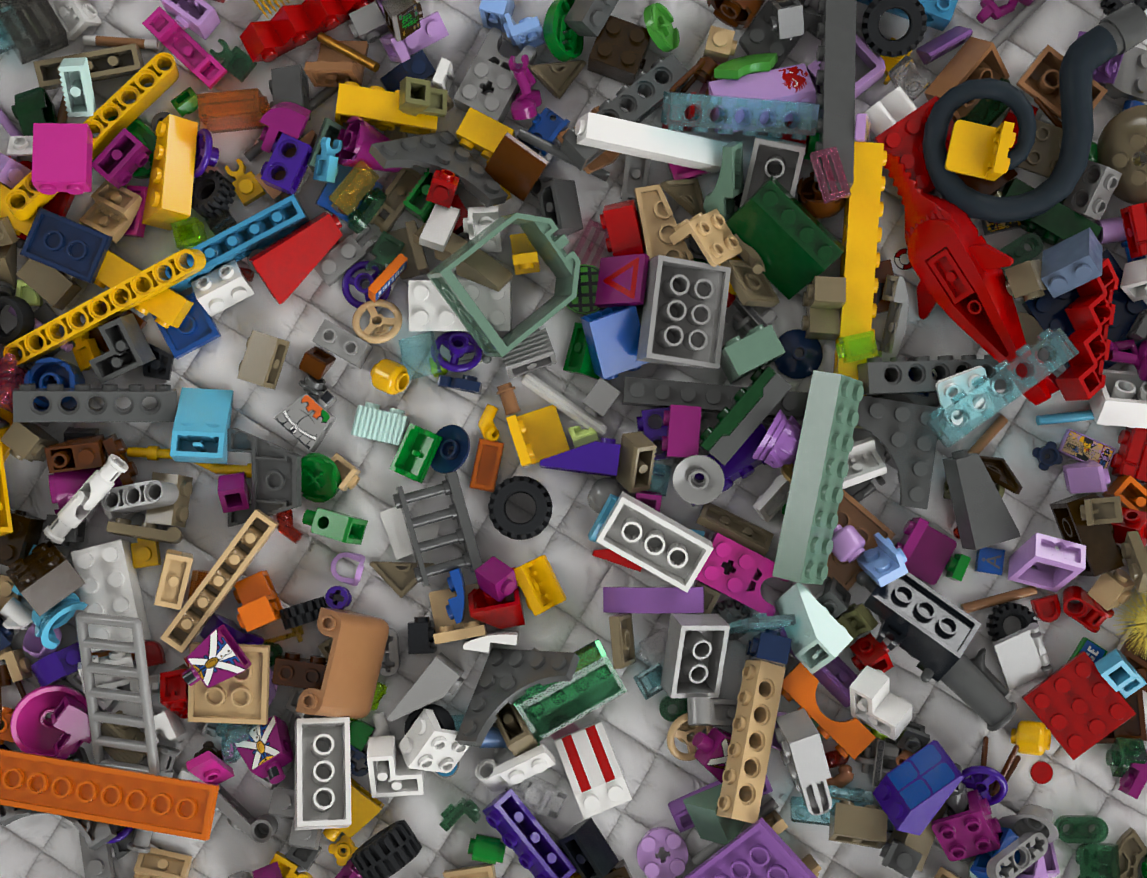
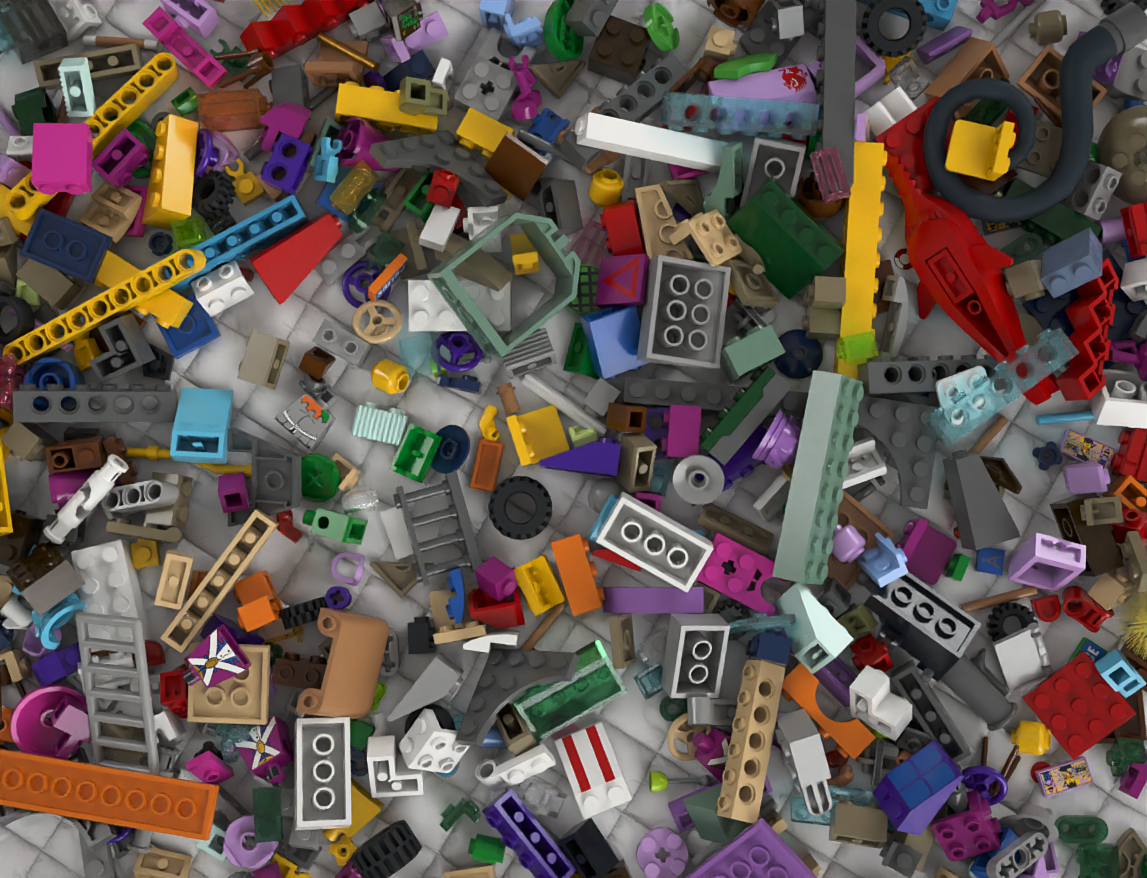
none -> dark blue plate [148,232,173,256]
none -> light aqua brick [196,819,228,862]
none -> lavender piece [211,130,240,174]
none -> reddish brown plant [214,48,274,89]
none -> lavender plate [223,813,278,869]
none -> clear green plate [252,786,284,843]
none -> clear brick [340,485,379,515]
none -> dark purple tile [363,71,387,91]
none -> medium nougat bar [519,602,568,650]
none -> orange brick [550,534,605,616]
none -> yellow head [588,169,624,208]
none -> reddish brown brick [606,402,647,433]
none -> hinge [649,771,711,792]
none -> dark purple sticker [672,203,692,222]
none -> dark grey brick [891,659,971,763]
none -> dark tan head [1029,10,1067,45]
none -> tile [1035,756,1094,798]

